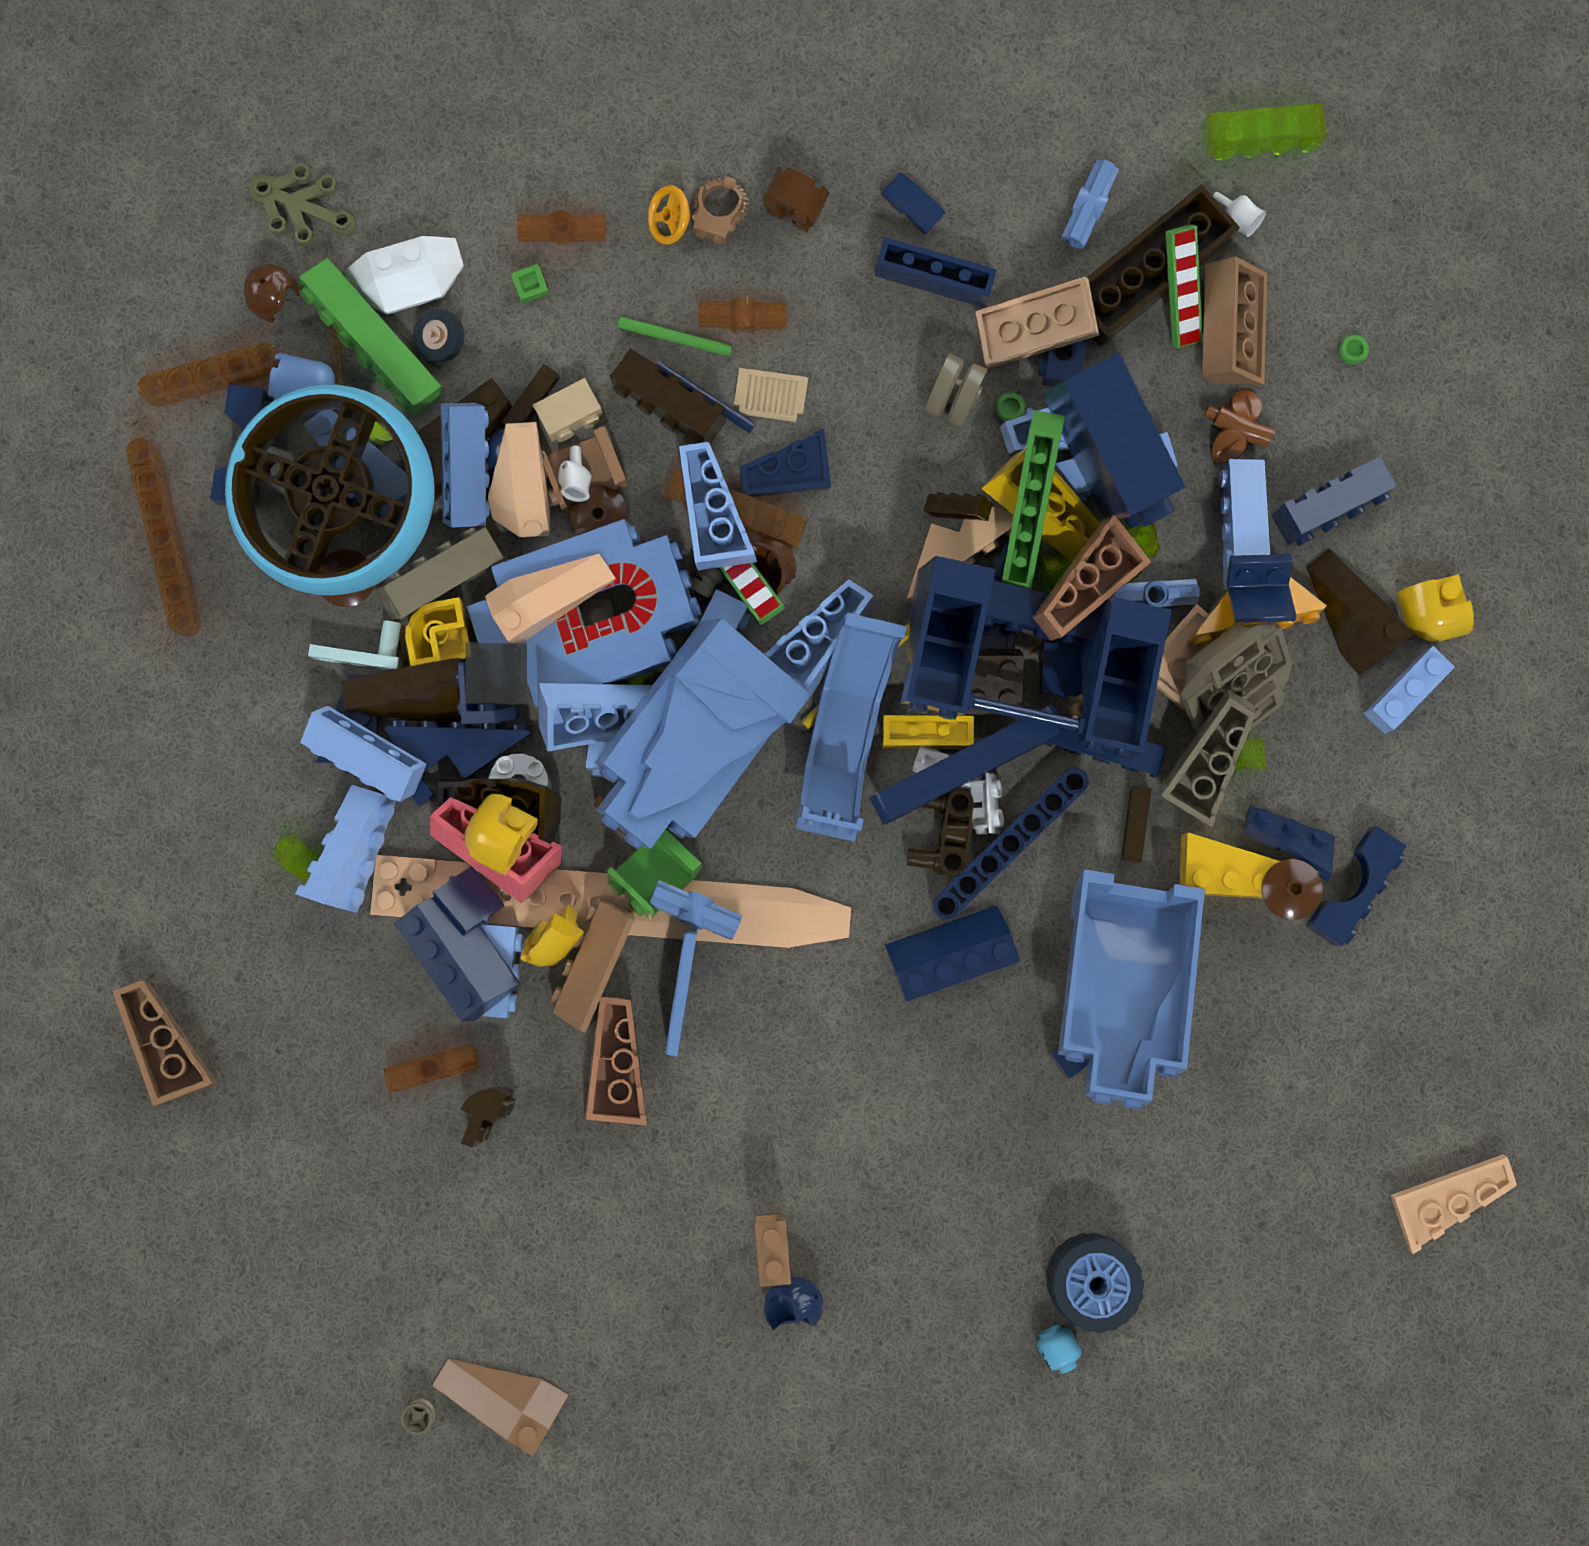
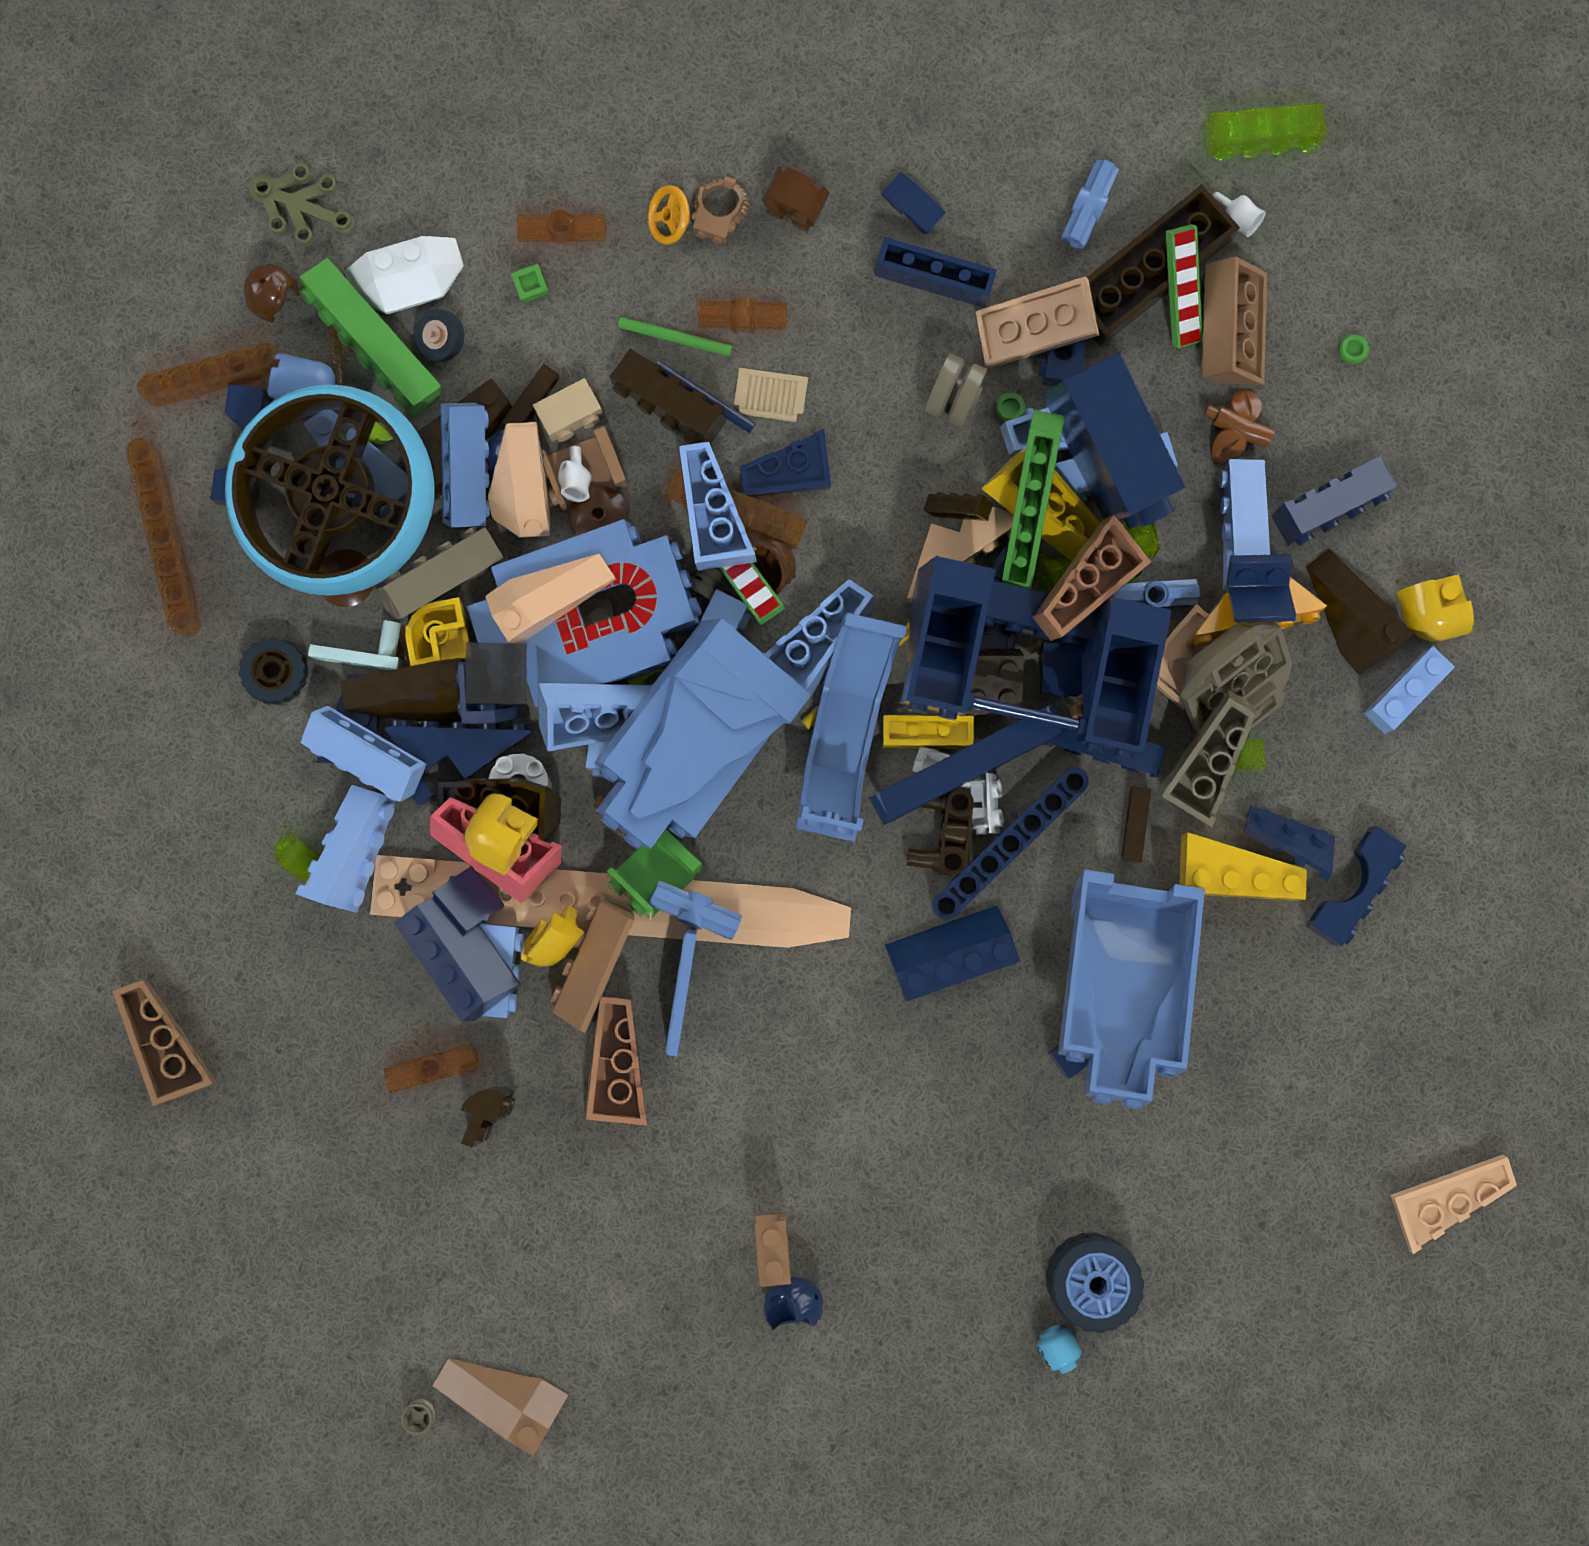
reddish brown dish [1262,859,1323,920] -> none
none -> black wheel [238,637,308,705]

